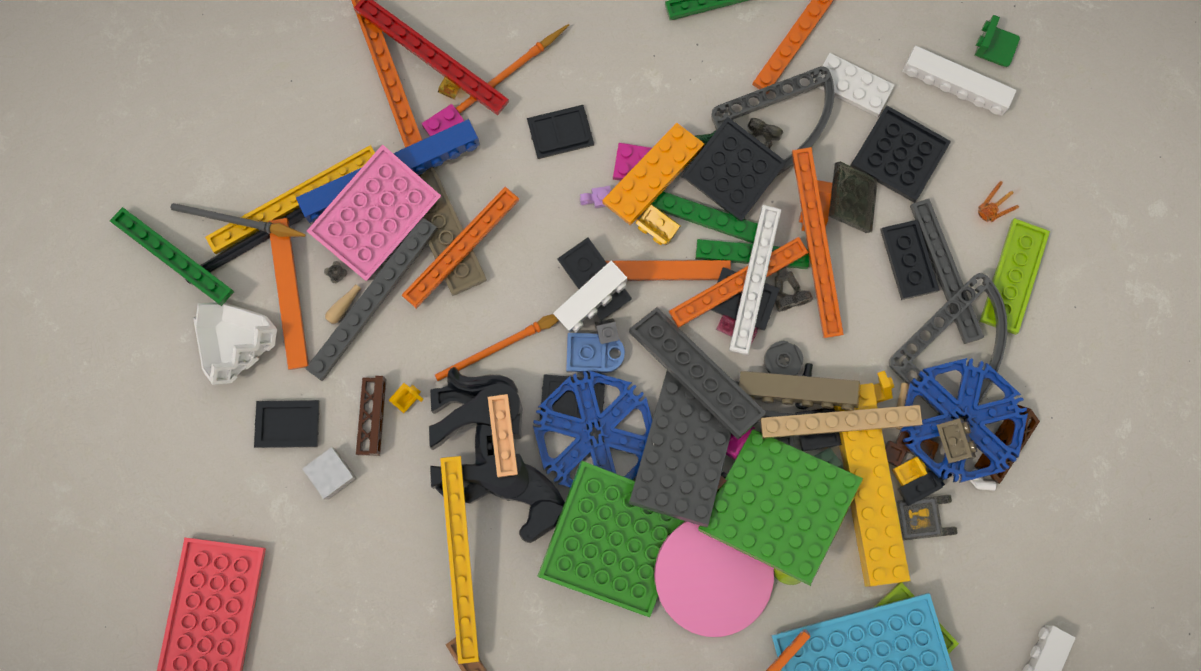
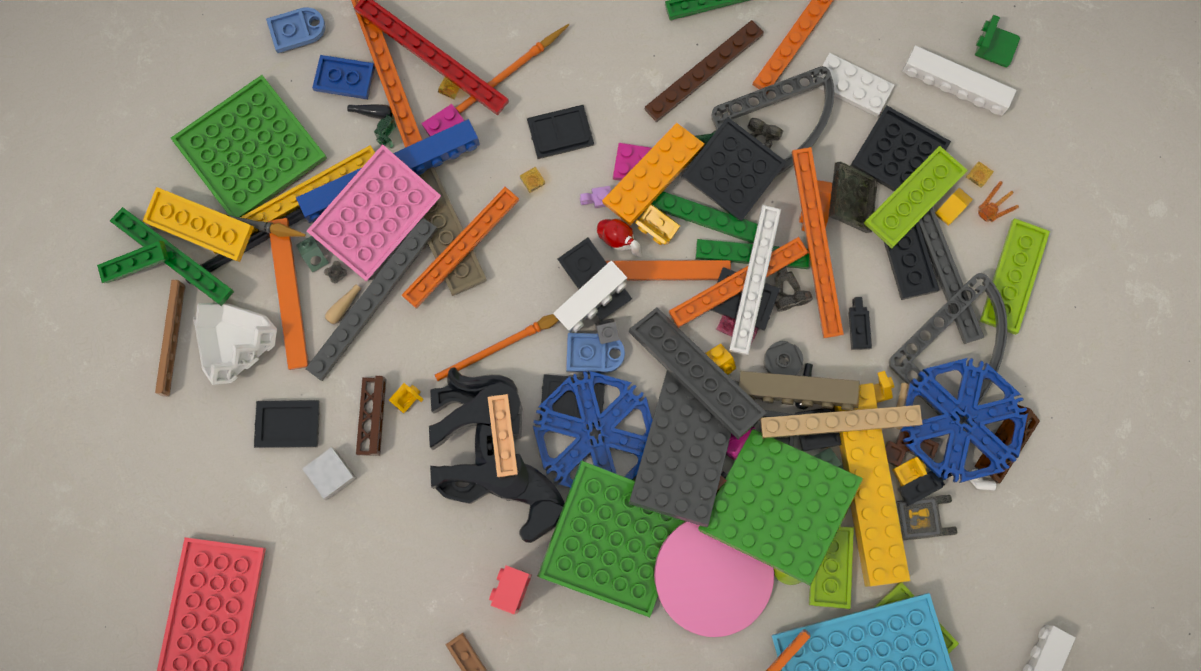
yellow plate [440,456,479,664] -> none
dark tan bracket [937,418,977,463] -> none
none -> green plate [97,241,169,283]
none -> yellow plate [142,187,254,262]
none -> medium nougat tile [155,280,185,397]
none -> bright green plate [171,75,327,217]
none -> medium blue plate [266,7,325,53]
none -> sand green bracket [296,236,329,272]
none -> blue plate [312,55,375,100]
none -> black piece [347,104,392,120]
none -> clear green bracket [374,115,396,148]
none -> coral brick [489,565,532,614]
none -> clear yellow plate [520,167,545,193]
none -> red hair [597,219,642,257]
none -> reddish brown plate [644,20,764,122]
none -> yellow bracket [705,343,736,375]
none -> lime plate [809,526,854,609]
none -> black hinge [848,297,872,350]
none -> lime plate [864,146,968,249]
none -> yellow slope [935,188,973,226]
none -> clear yellow plate [966,161,994,188]

